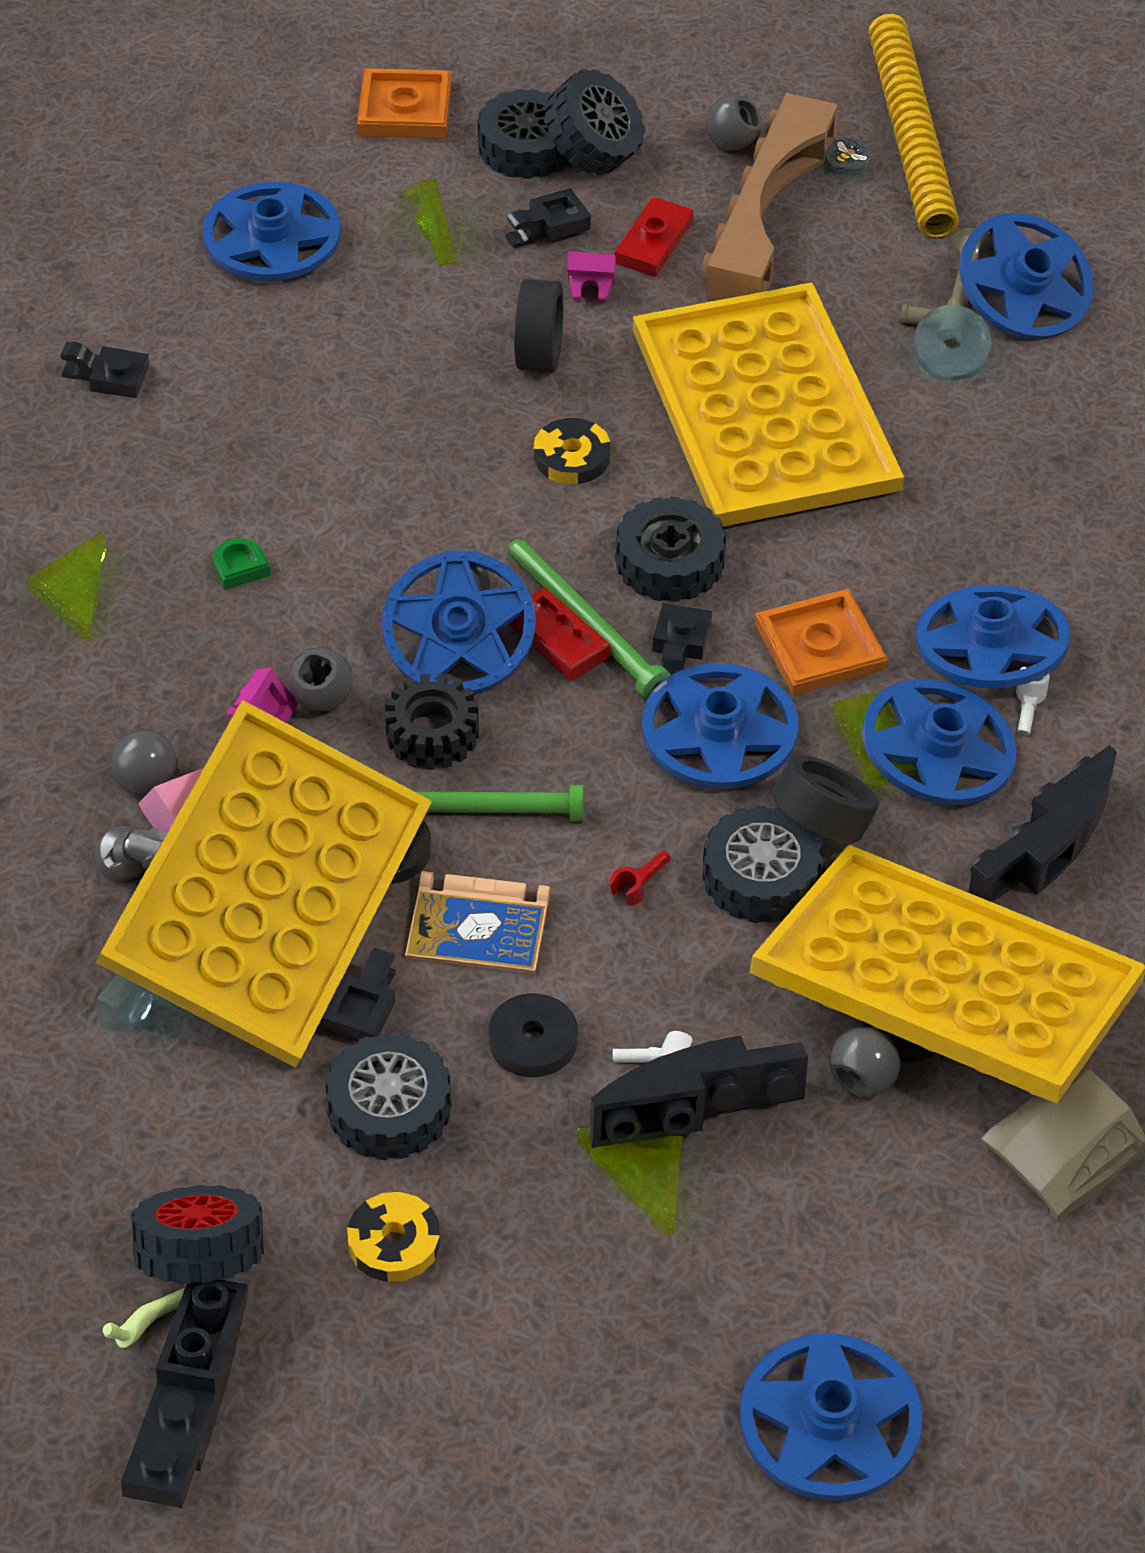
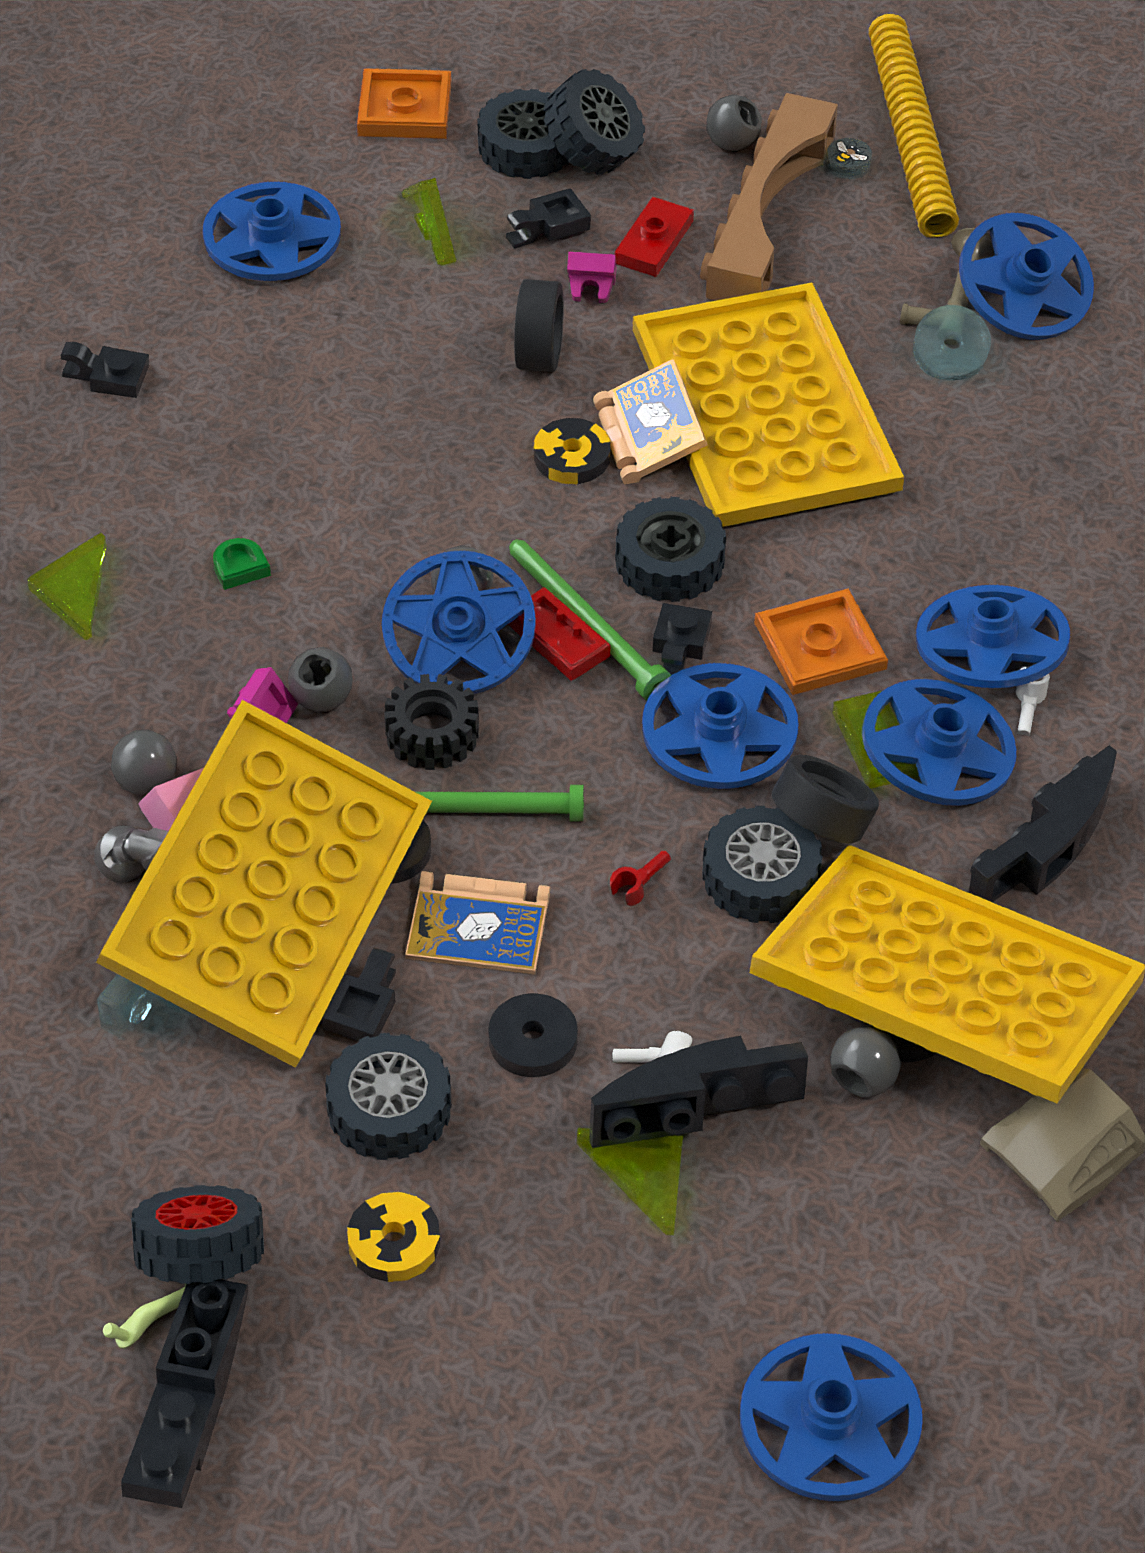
none -> piece [593,359,708,484]

